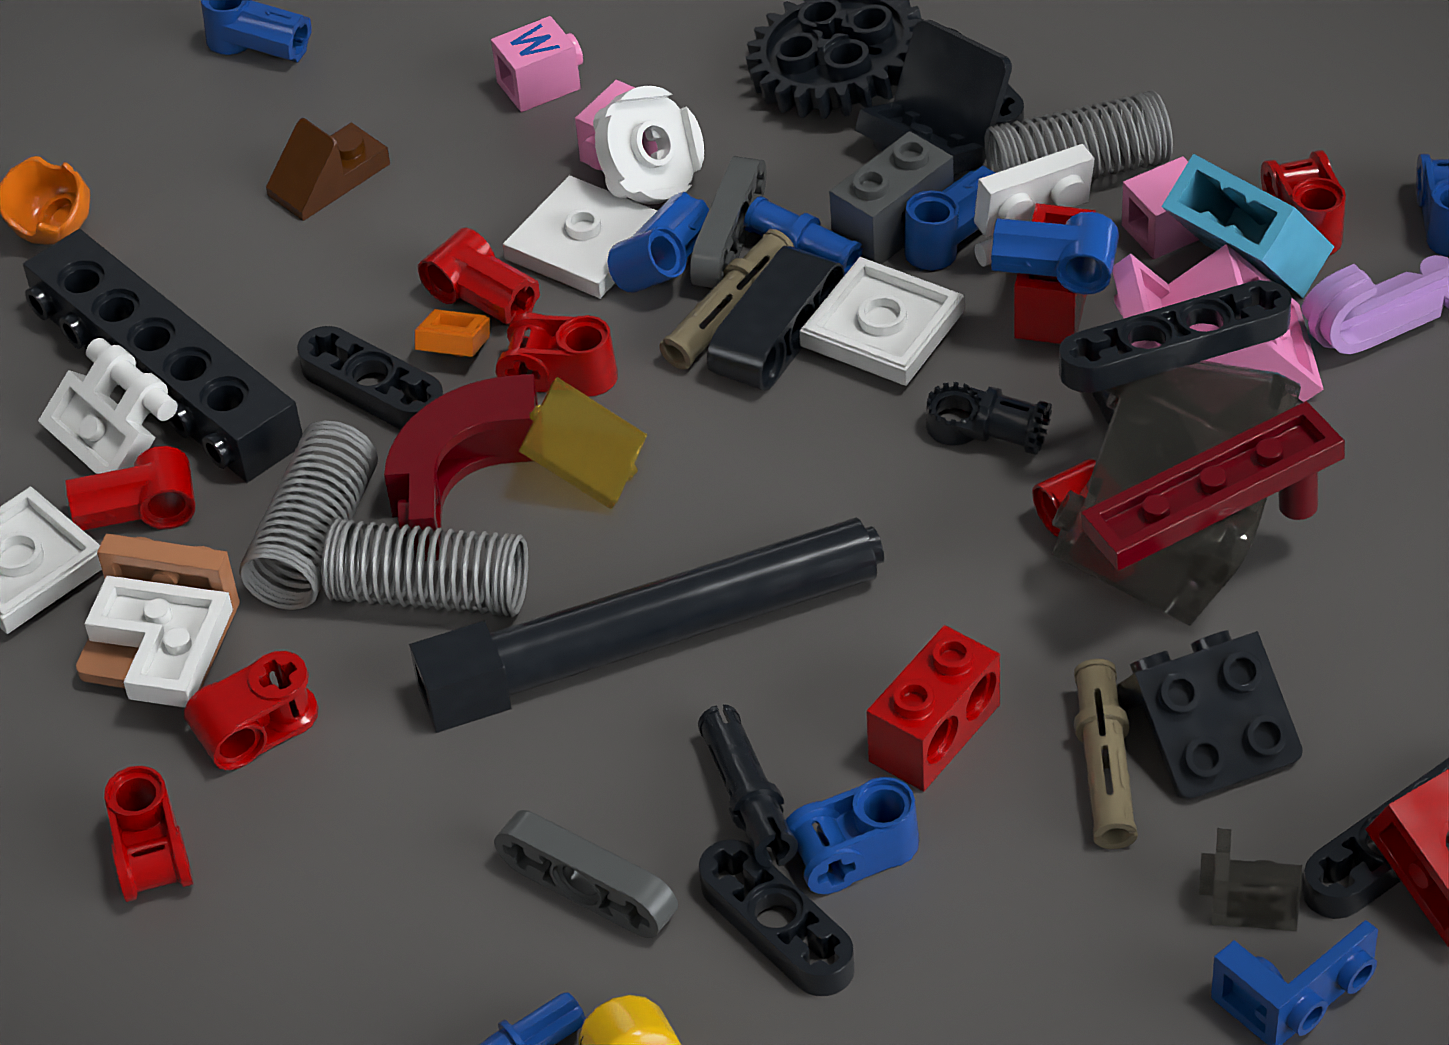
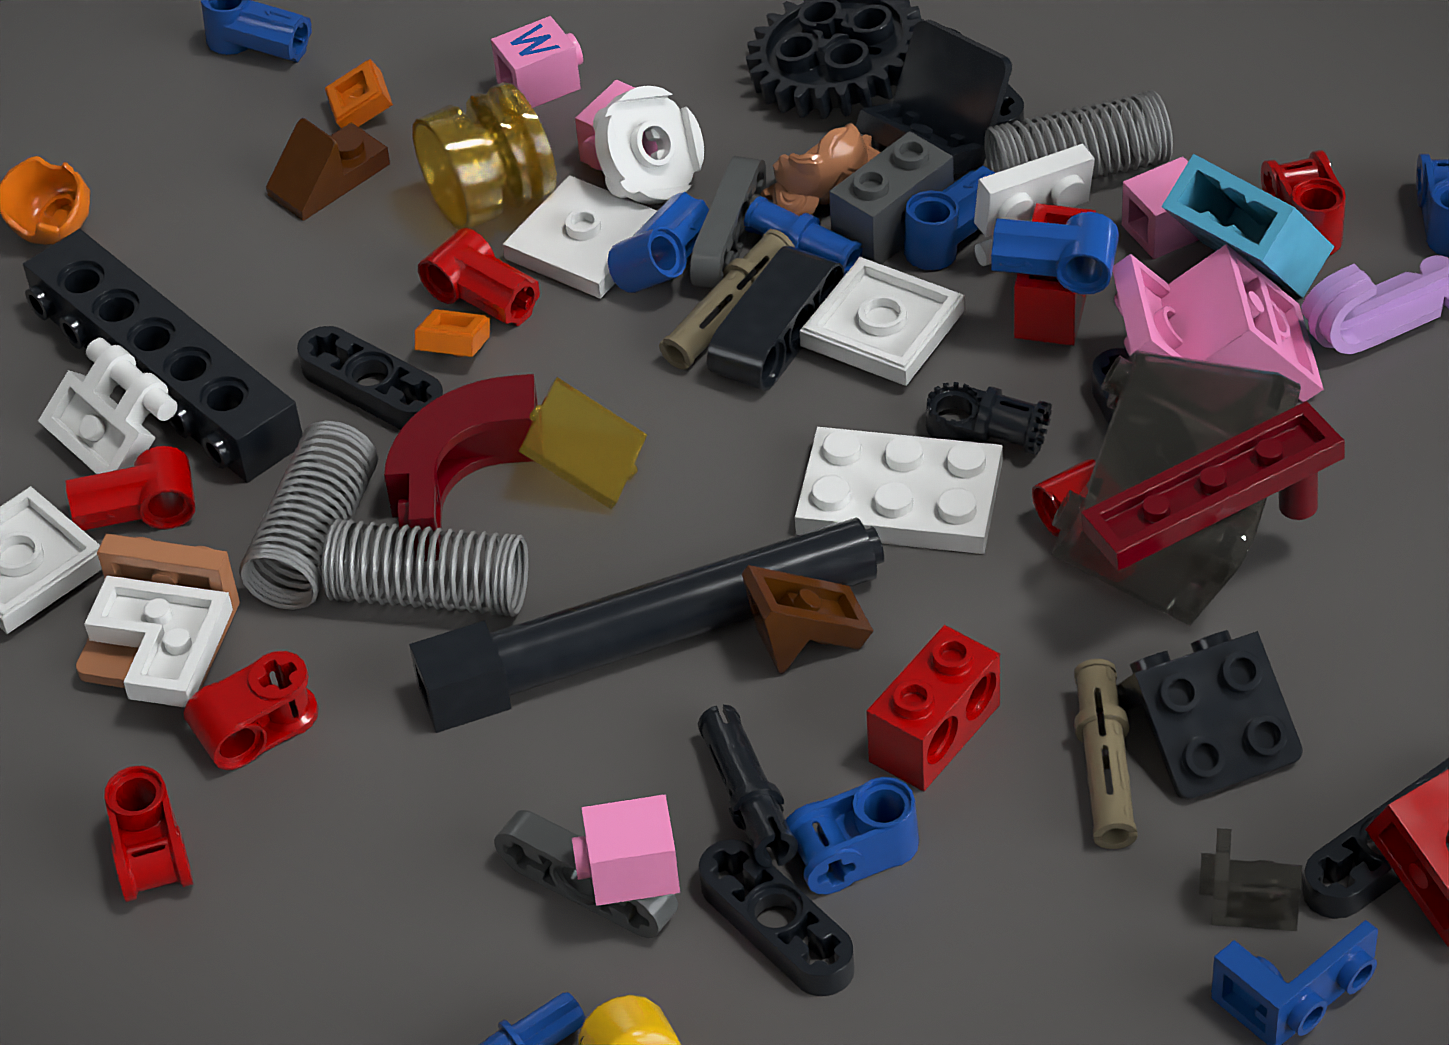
red piece [495,312,618,397] -> none
black beam [1059,280,1292,393] -> none
none -> orange tile [325,59,393,128]
none -> clear yellow wheel [412,82,557,230]
none -> bright pink brick [572,794,680,906]
none -> reddish brown slope [741,565,873,674]
none -> nougat hair [761,123,881,216]
none -> white plate [795,427,1003,554]

